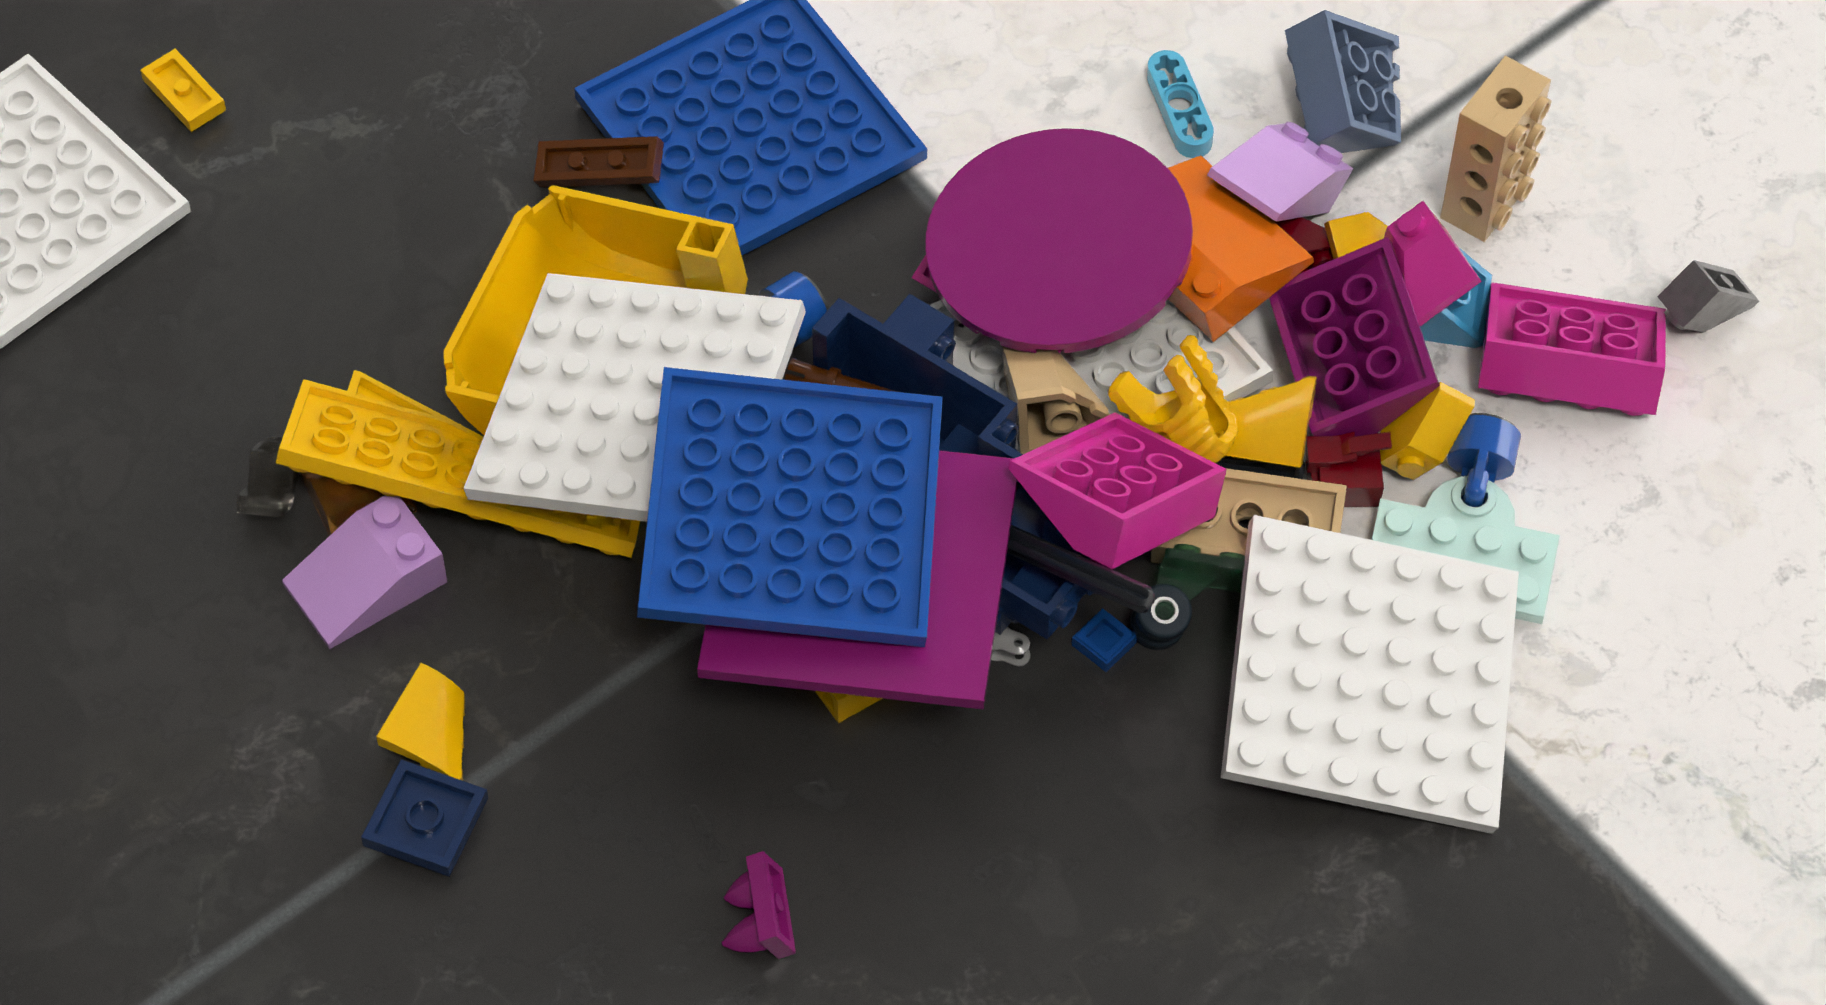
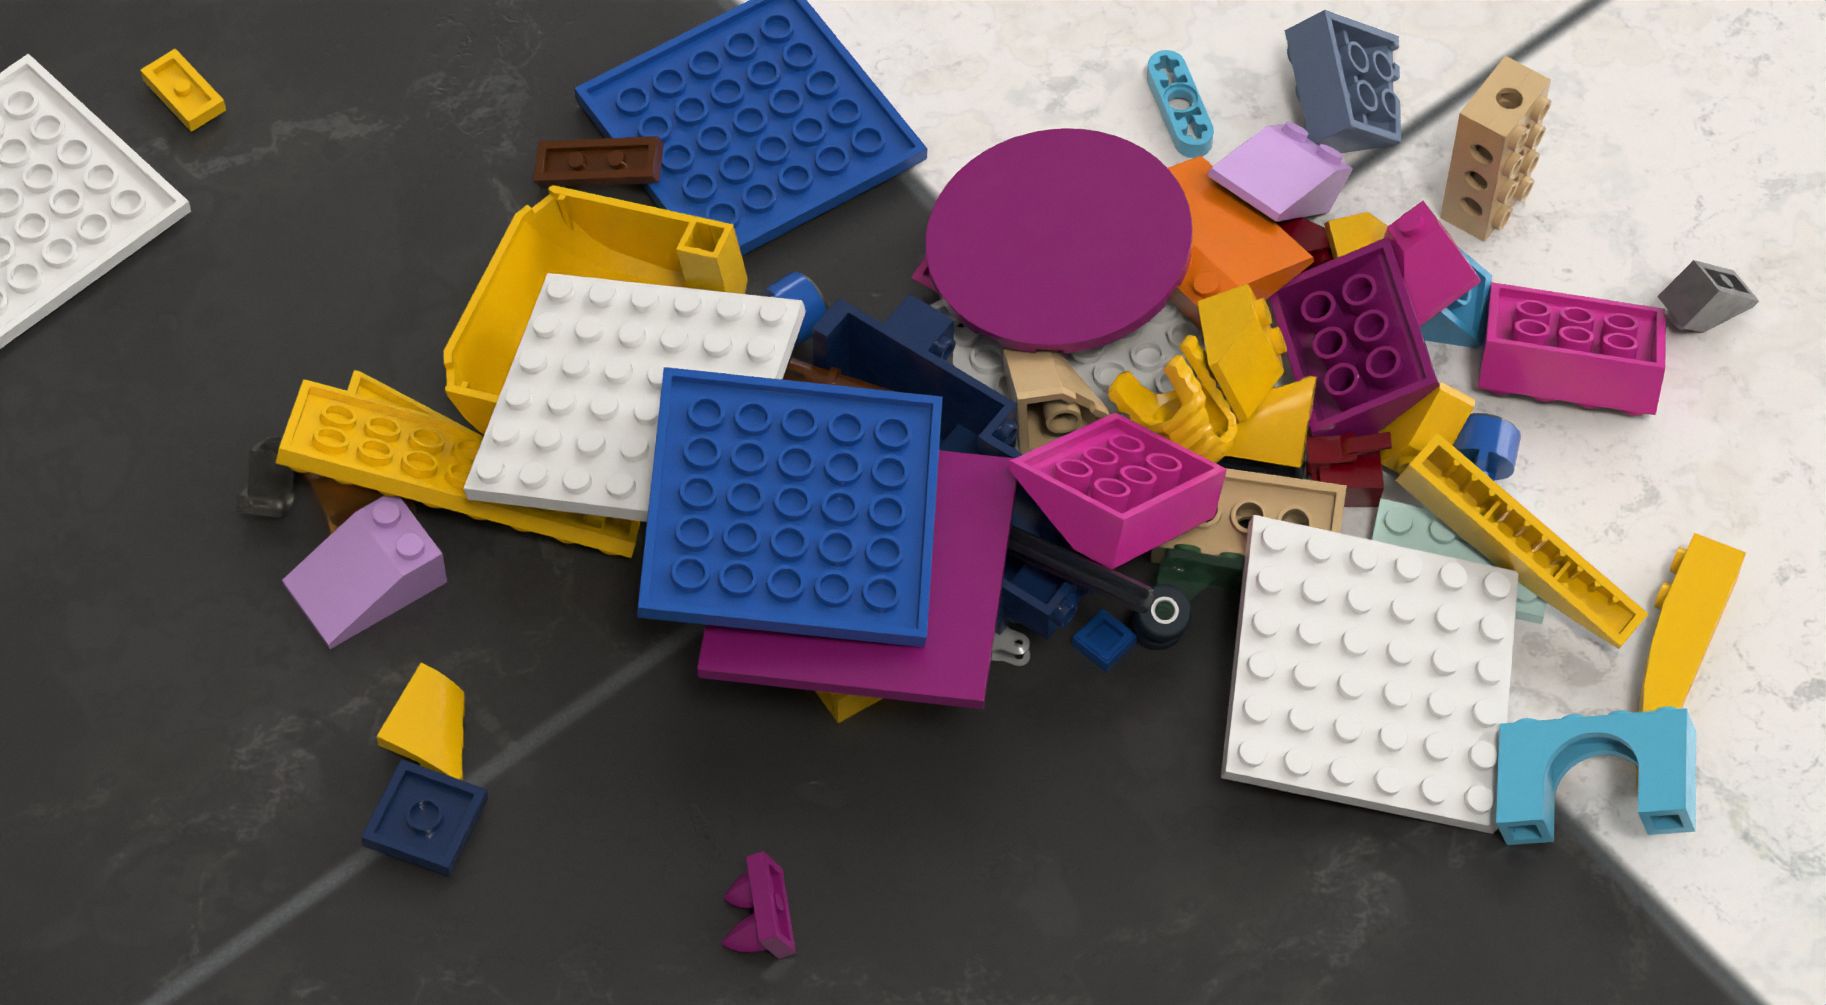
none -> yellow slope [1197,284,1287,422]
none -> yellow slope [1395,433,1648,649]
none -> medium azure arch [1496,706,1696,845]
none -> yellow slope [1636,533,1746,791]

